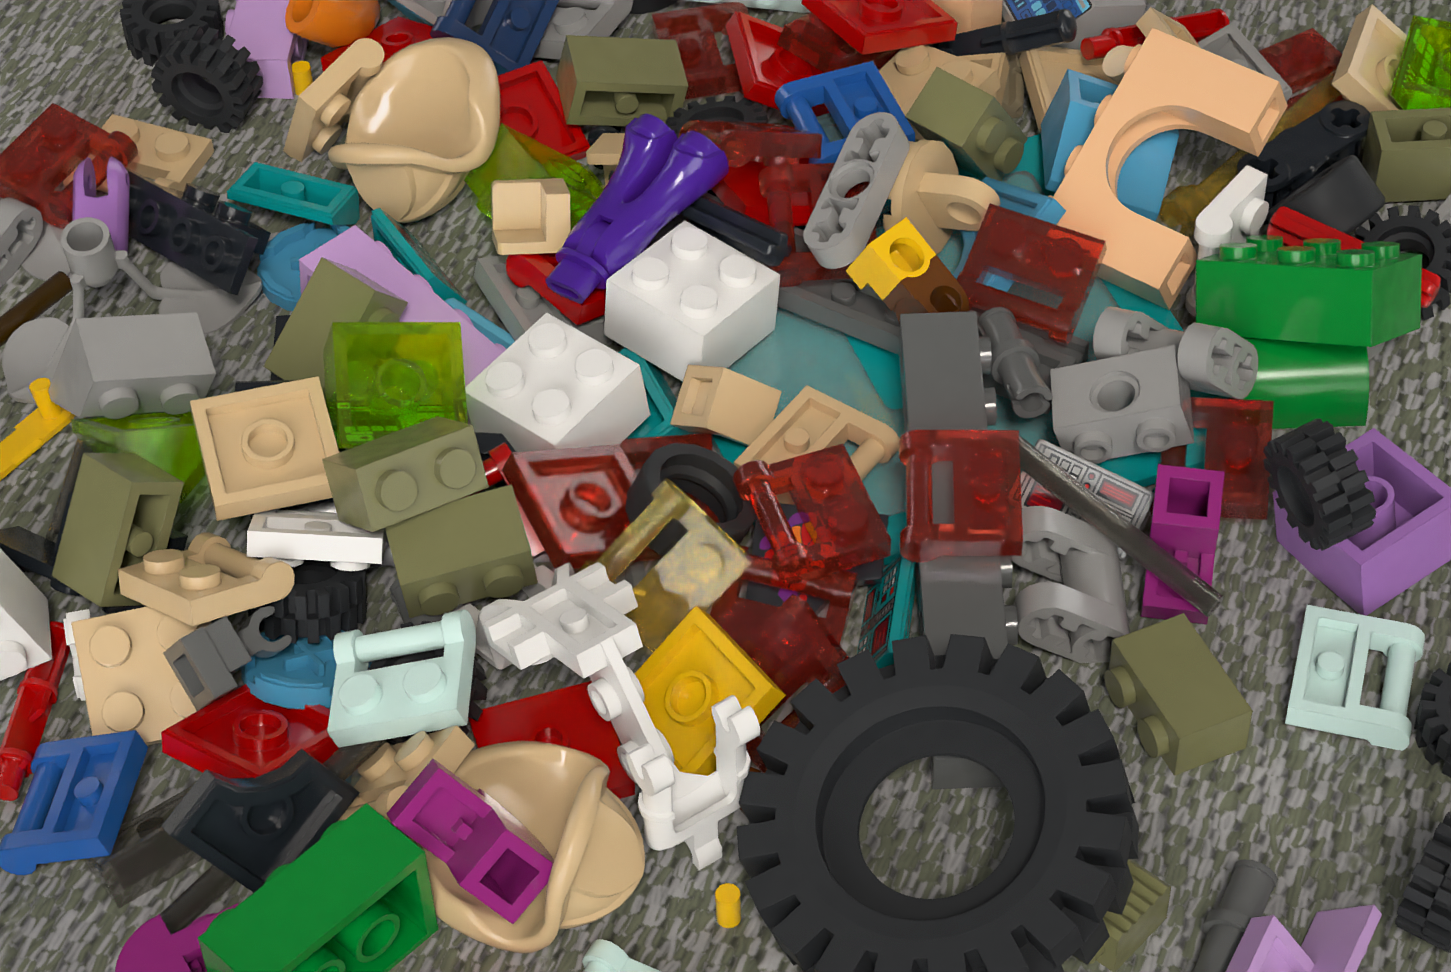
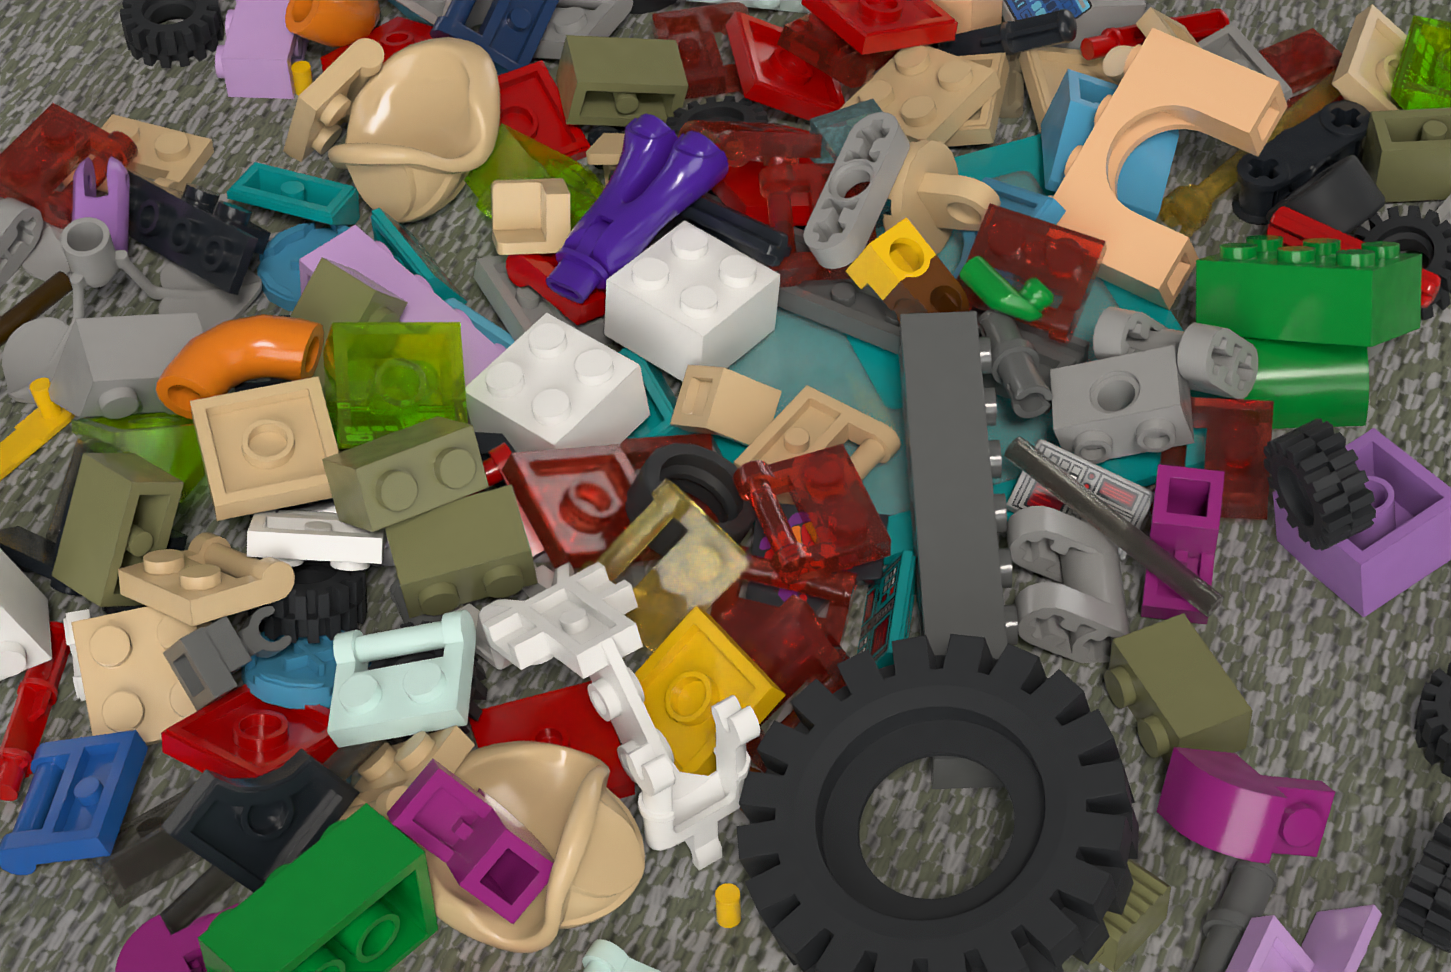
black tyre [151,26,263,133] -> none
blue plate [774,61,915,182] -> none
clear red plate [899,430,1023,563] -> none
olive brick [905,67,1028,181] -> none
white plate [1185,165,1269,317] -> none
light aqua plate [1285,605,1425,751] -> none
none -> orange cylinder [156,314,324,419]
none -> green arm [960,256,1054,322]
none -> magenta brick [1156,747,1336,864]

